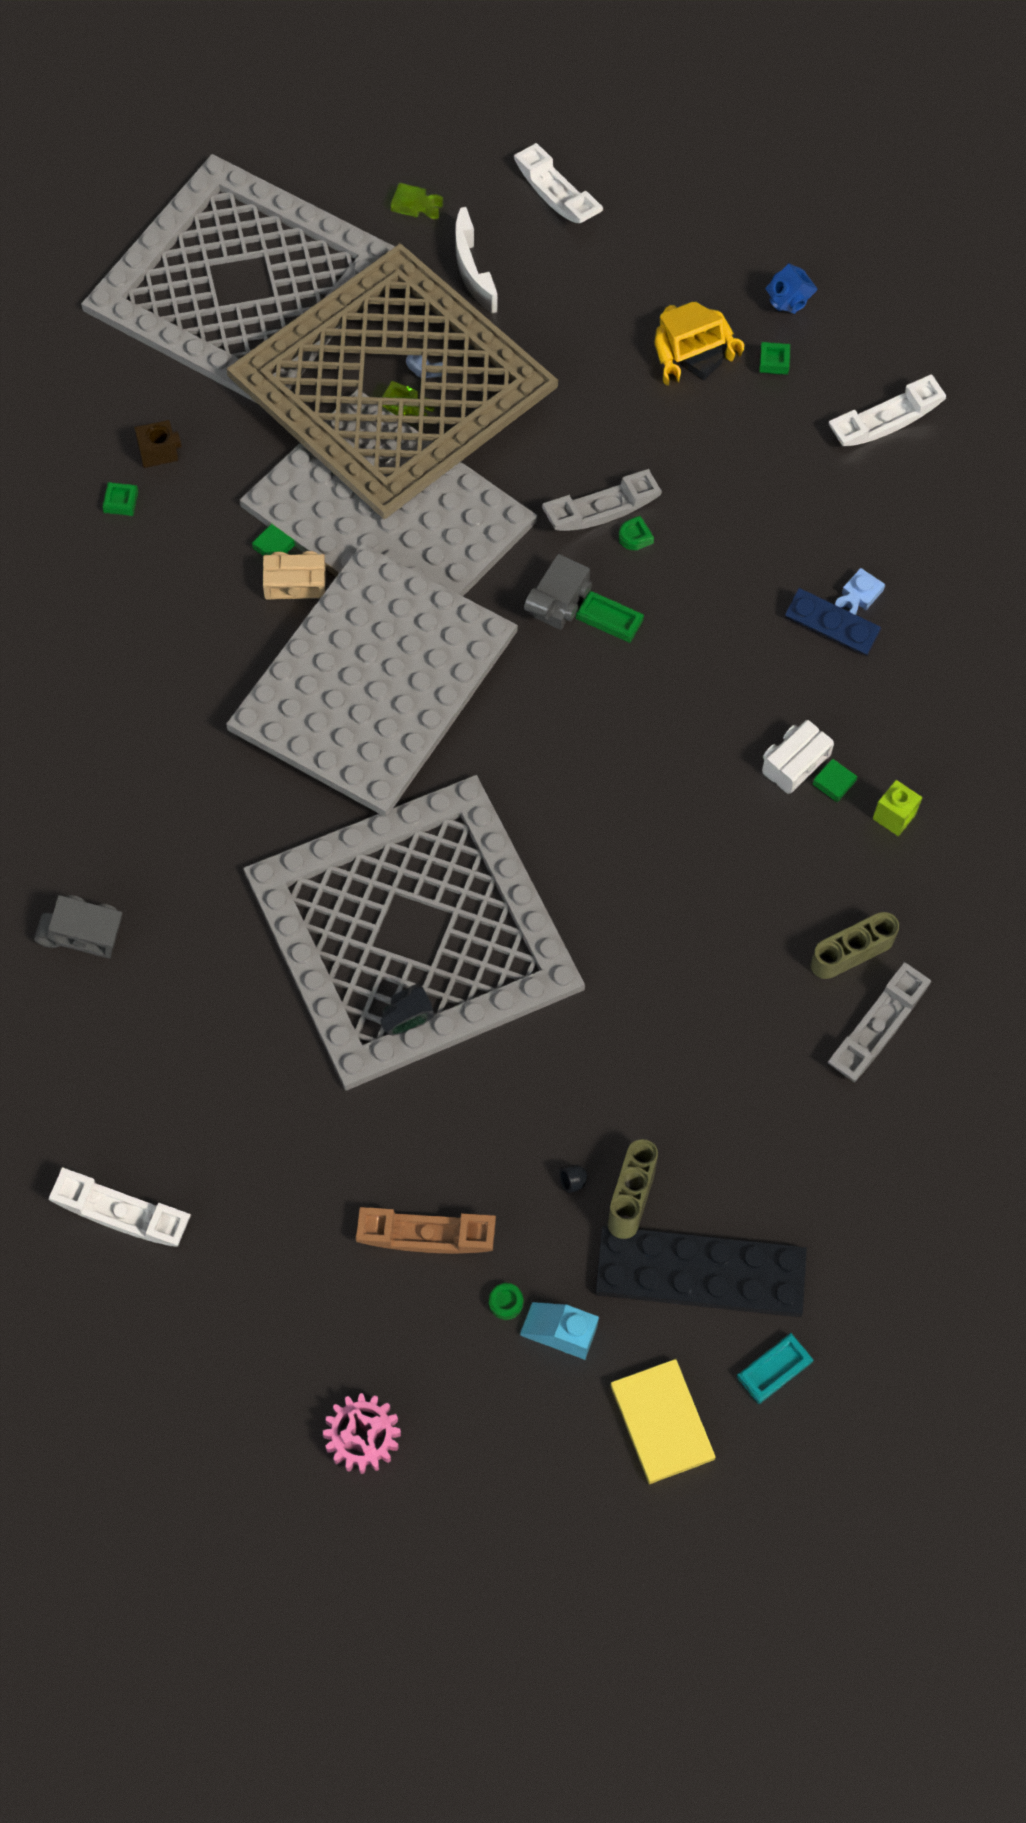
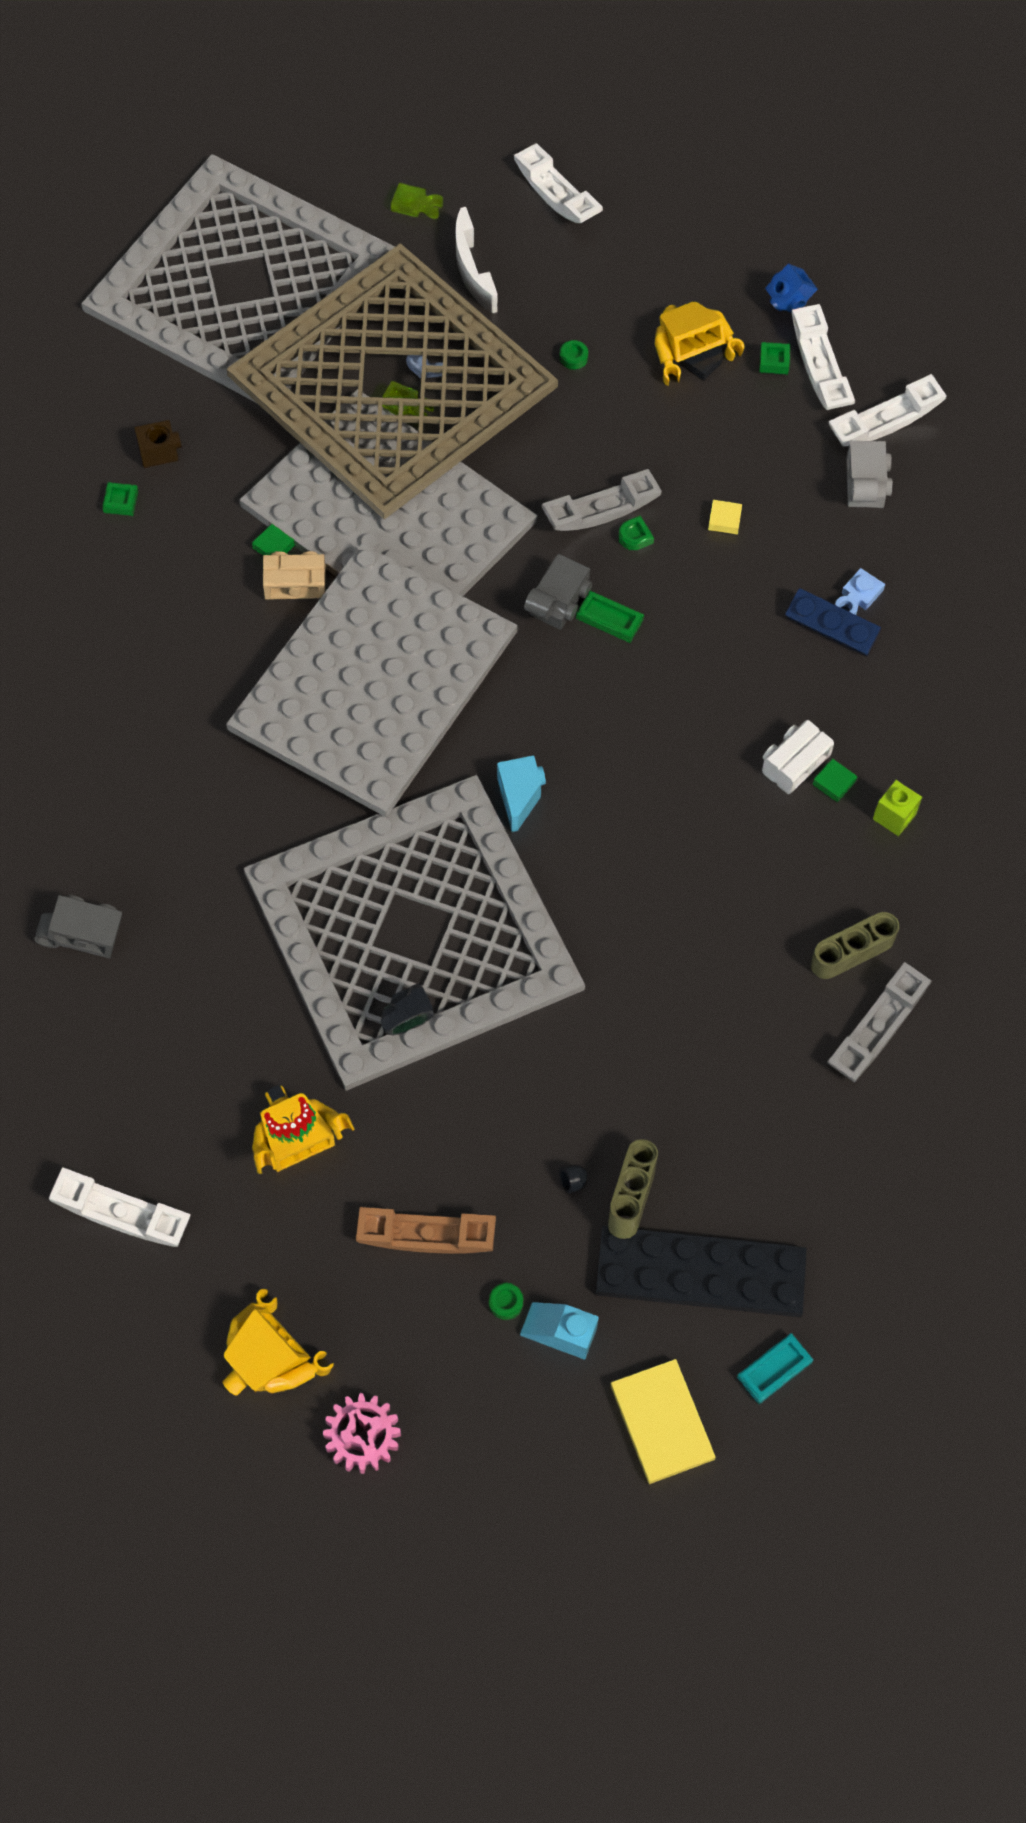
none -> yellow torso [222,1289,334,1396]
none -> yellow torso [252,1085,355,1174]
none -> medium azure slope [497,755,546,832]
none -> green tile [559,340,588,370]
none -> light yellow tile [708,500,742,535]
none -> white slope [792,304,855,410]
none -> light grey hinge [846,440,893,508]

